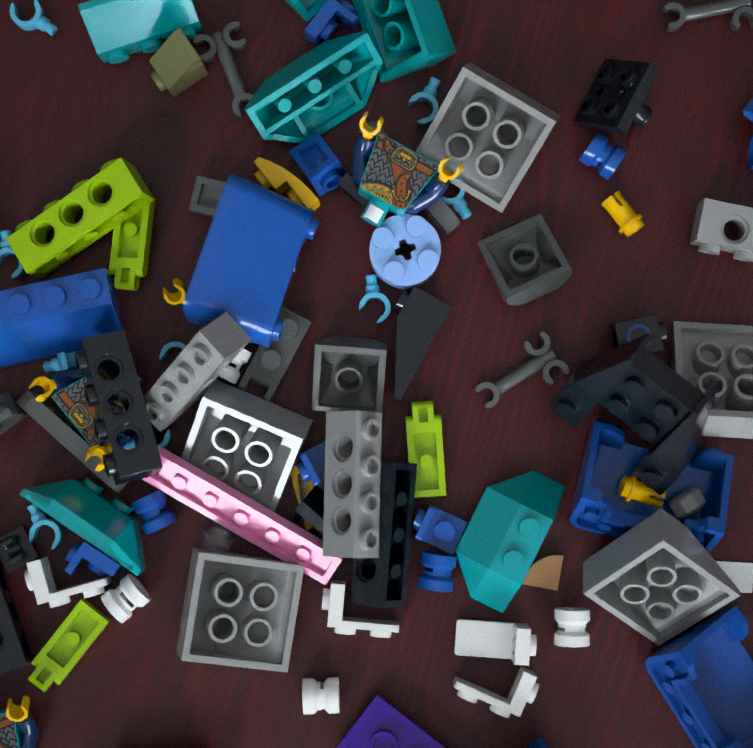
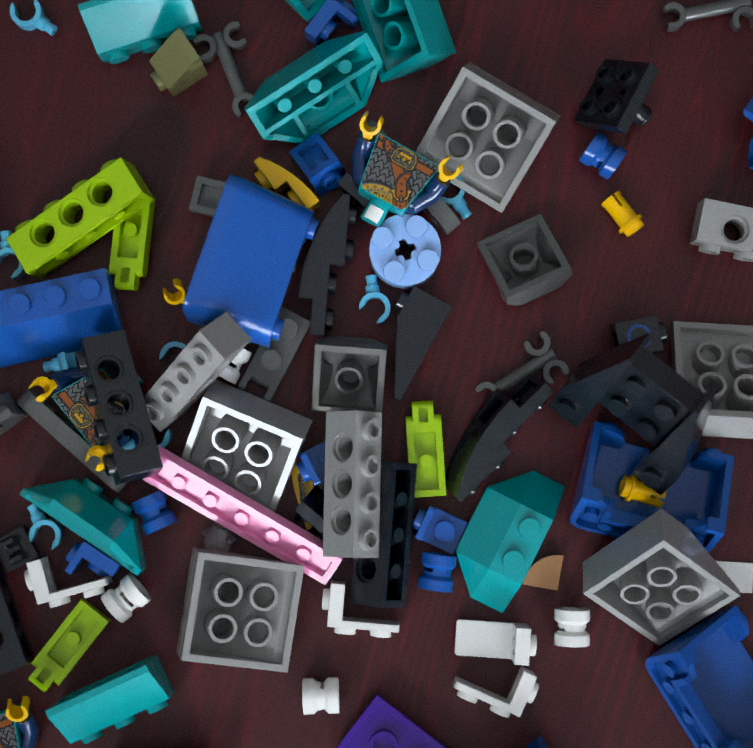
medium azure piece [408,77,441,127] -> none
light grey tile [668,487,706,518] -> none
none -> teal slope [45,654,174,744]
none -> black slope [298,194,357,338]
none -> black slope [445,373,554,502]

